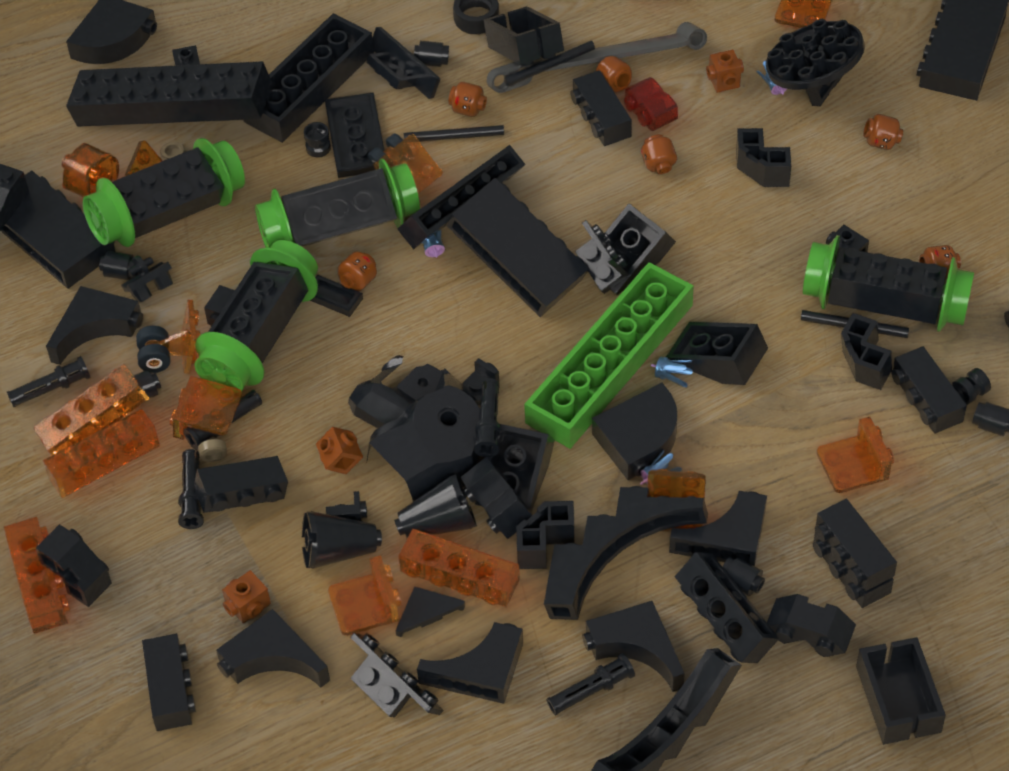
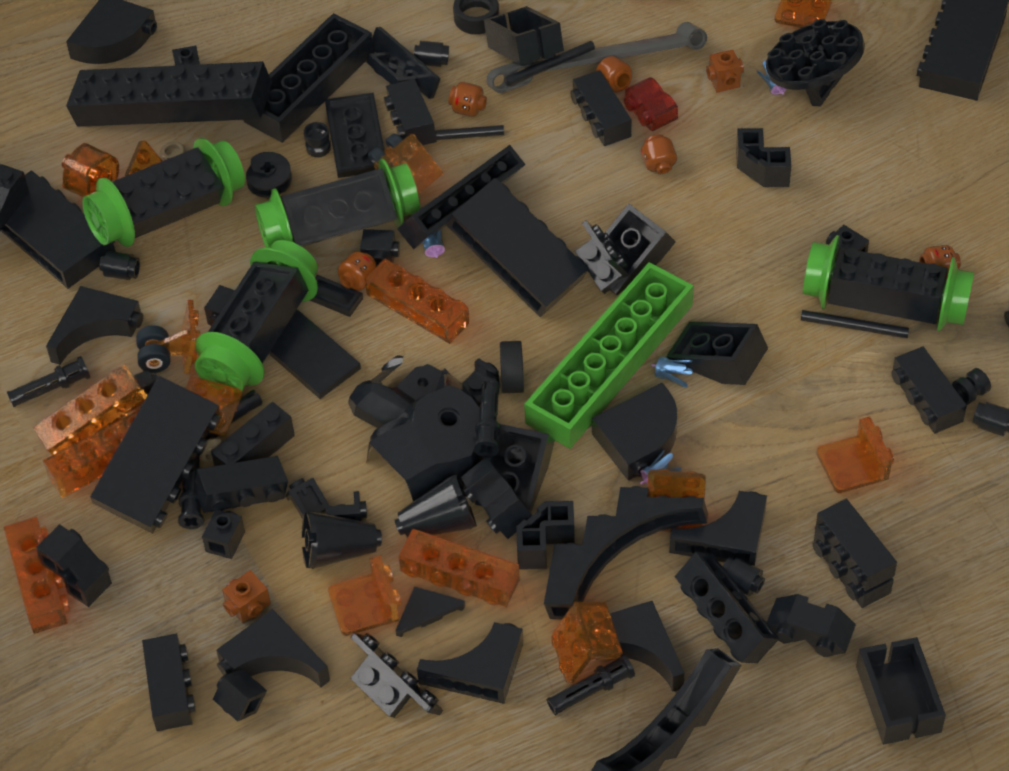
black hips [121,255,173,302] -> none
dark orange brick [316,426,363,474] -> none
black brick [841,313,892,390] -> none
dark orange head [863,114,903,150] -> none
none -> black brick [90,376,222,534]
none -> black brick [202,510,245,559]
none -> black brick [211,401,295,466]
none -> black brick [212,669,267,722]
none -> black piece [246,152,292,198]
none -> black tile [269,309,361,399]
none -> black bracket [285,478,329,519]
none -> black brick [360,229,400,267]
none -> clear orange brick [365,259,469,344]
none -> black brick [384,79,437,149]
none -> black tyre [500,341,524,393]
none -> clear orange bracket [551,602,623,683]

